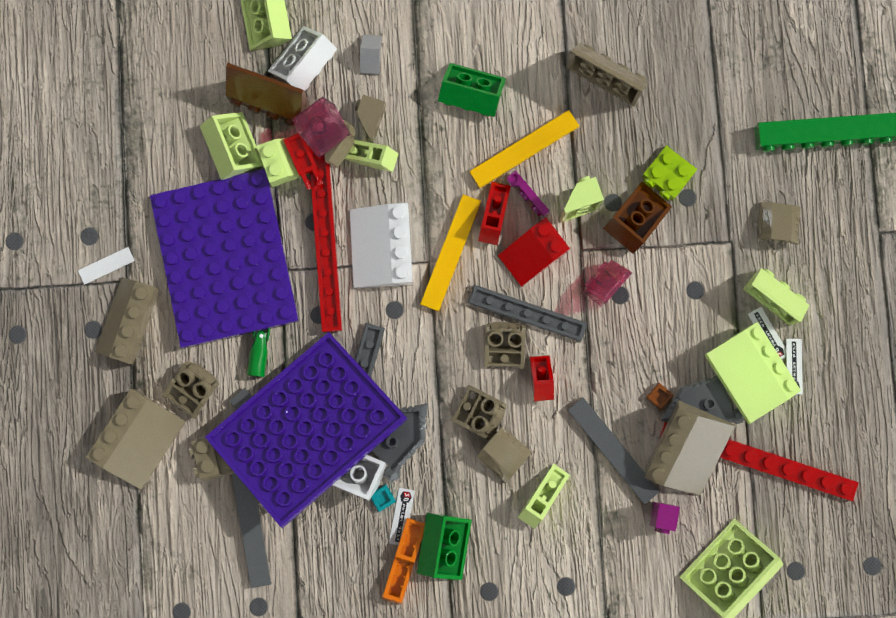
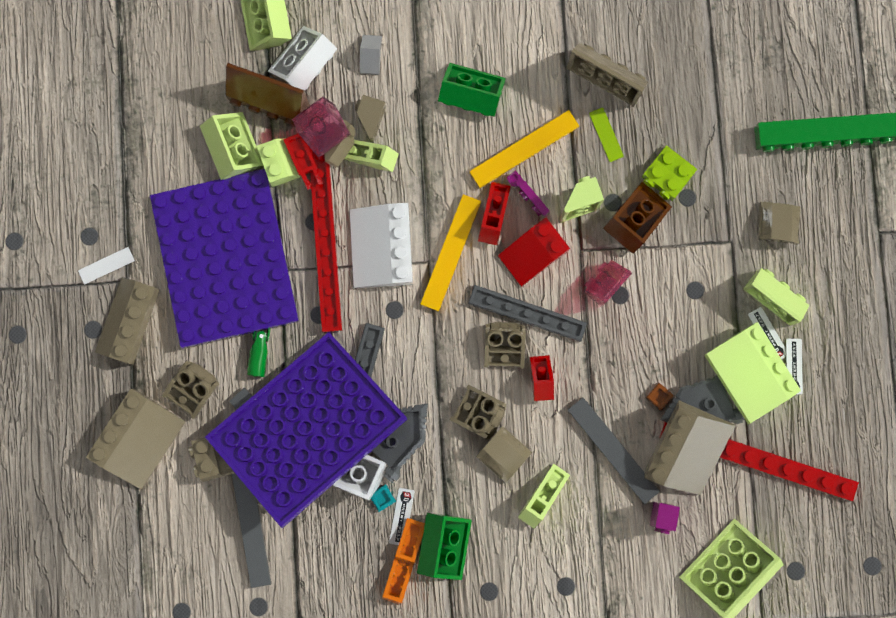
none -> lime sticker [589,107,624,162]

